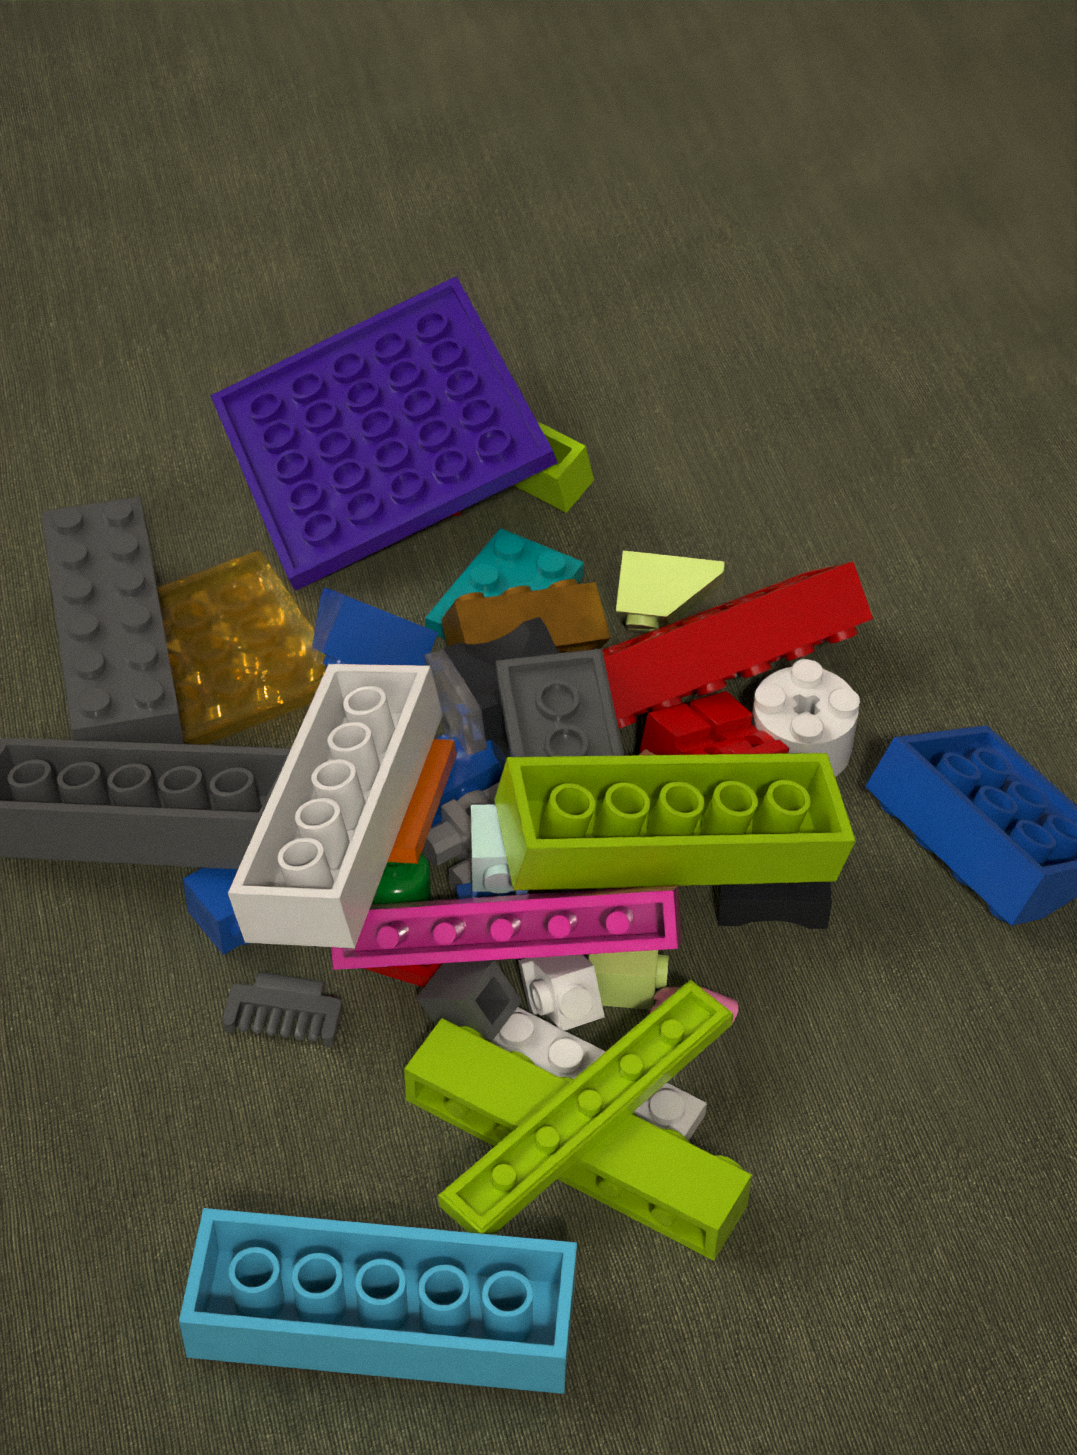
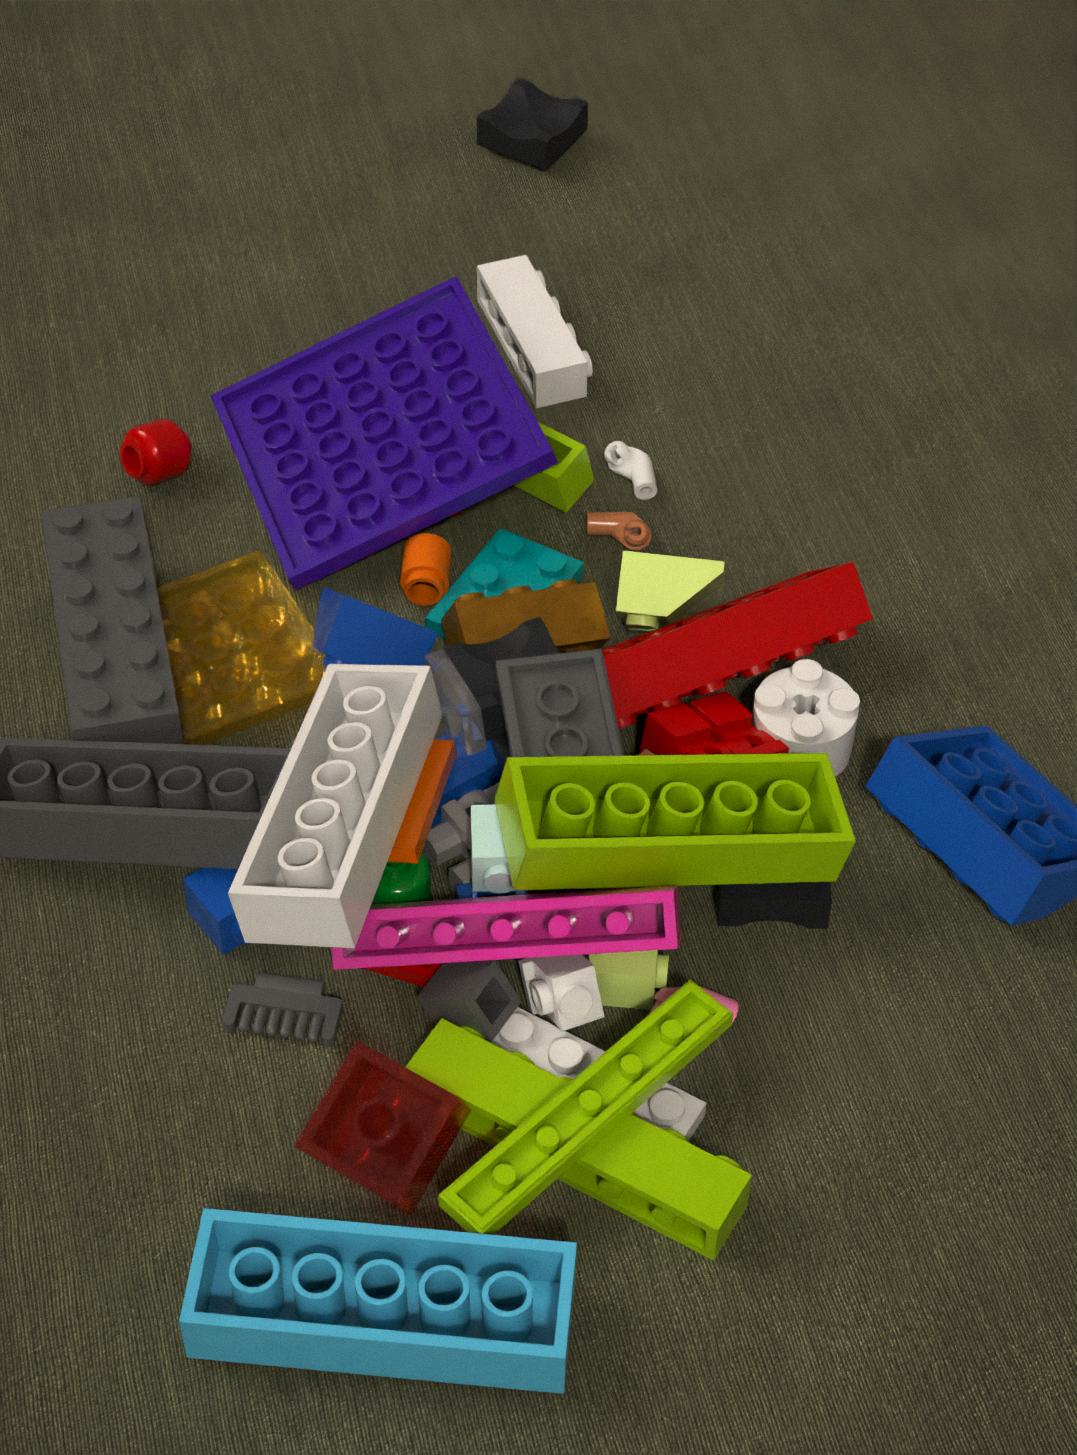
none -> red head [120,419,192,485]
none -> clear red brick [294,1041,471,1216]
none -> orange brick [400,533,452,606]
none -> black brick [477,77,588,170]
none -> white brick [477,255,593,408]
none -> nougat arm [587,512,652,551]
none -> white arm [604,441,657,500]

